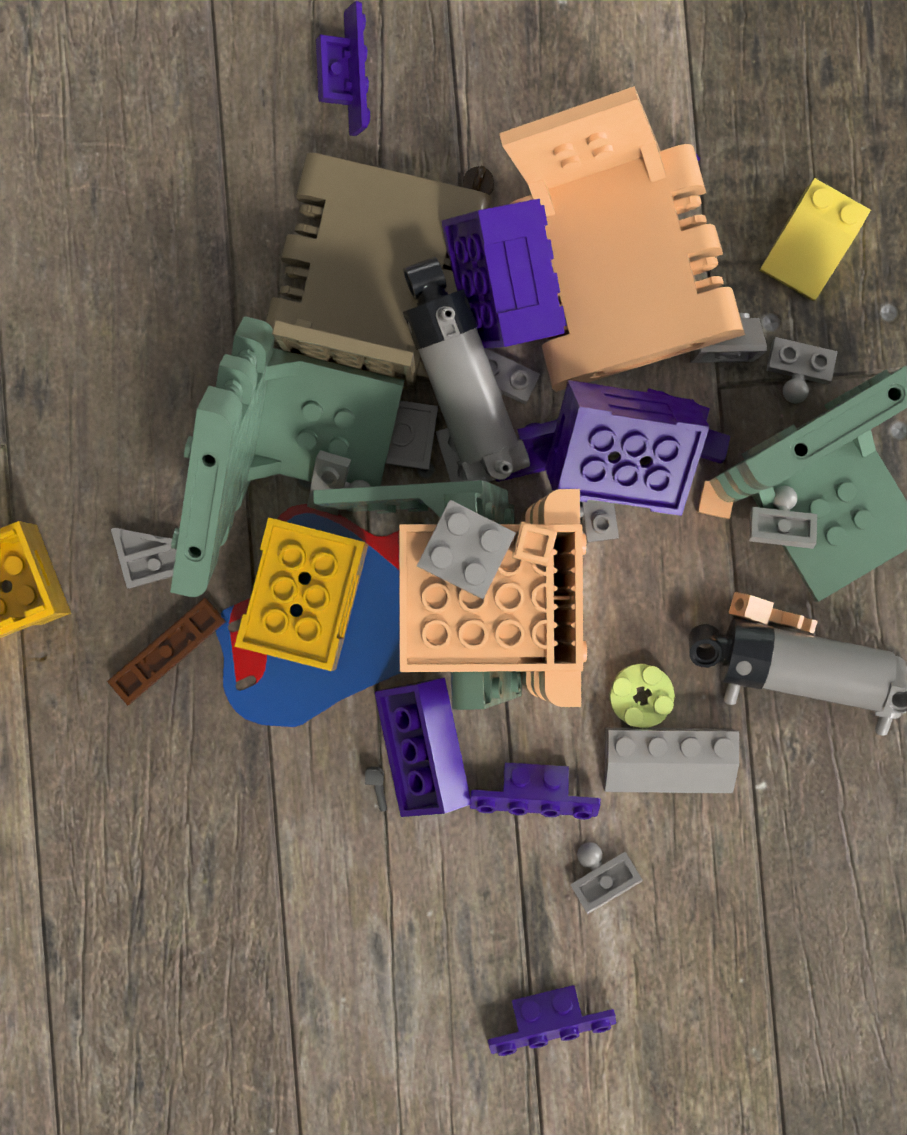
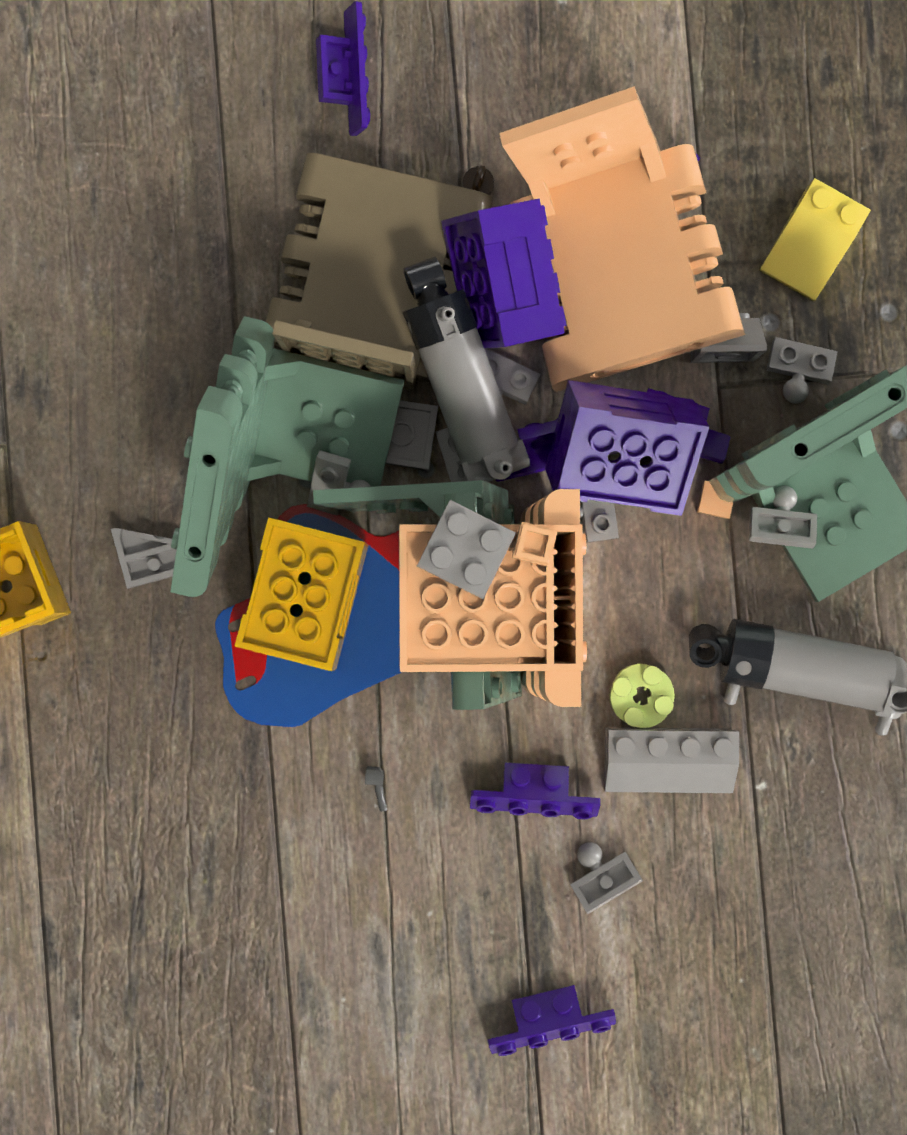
reddish brown plate [107,597,227,706] -> none
dark purple slope [374,677,472,817] -> none
light nougat piece [729,592,817,633] -> none

